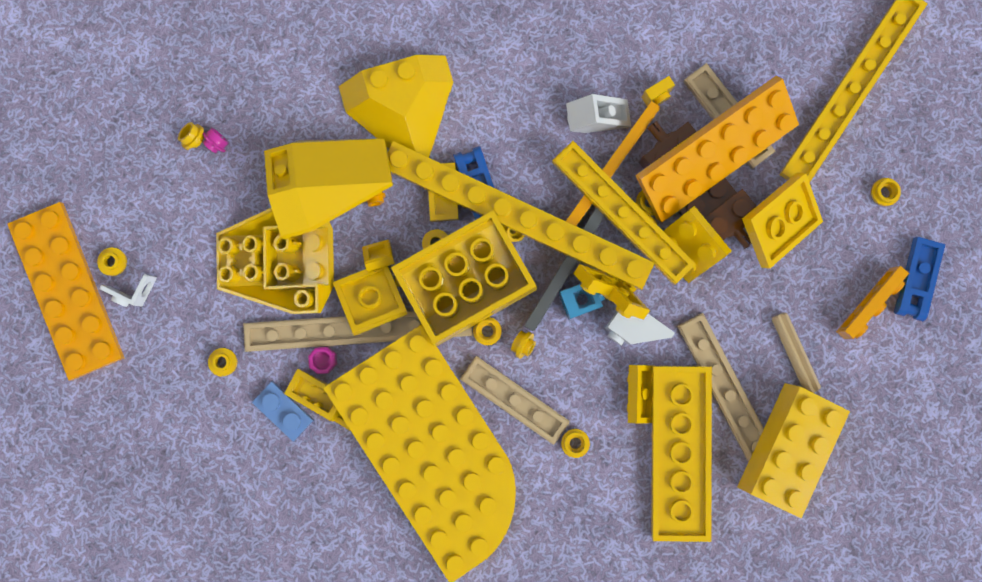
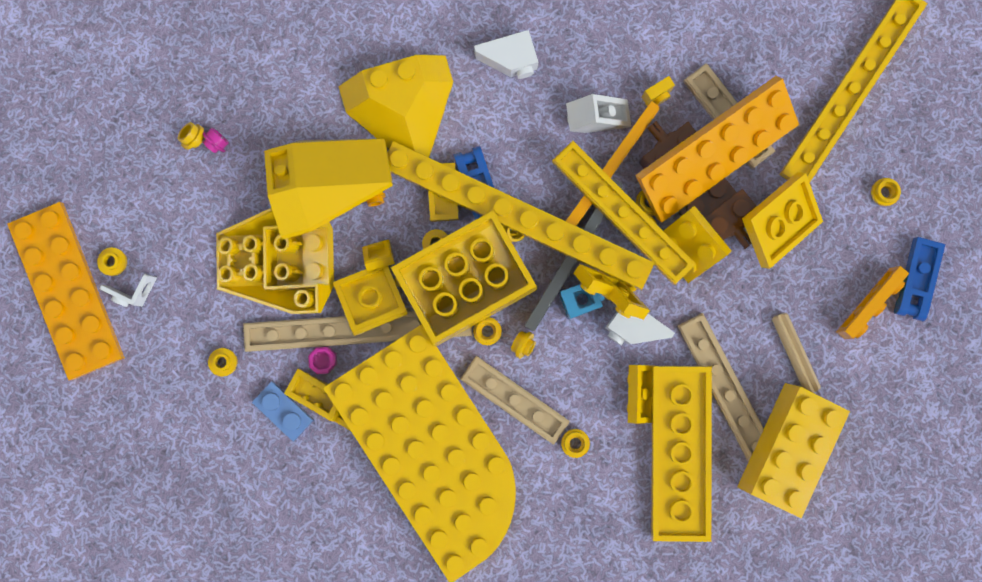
none -> white slope [474,30,538,79]

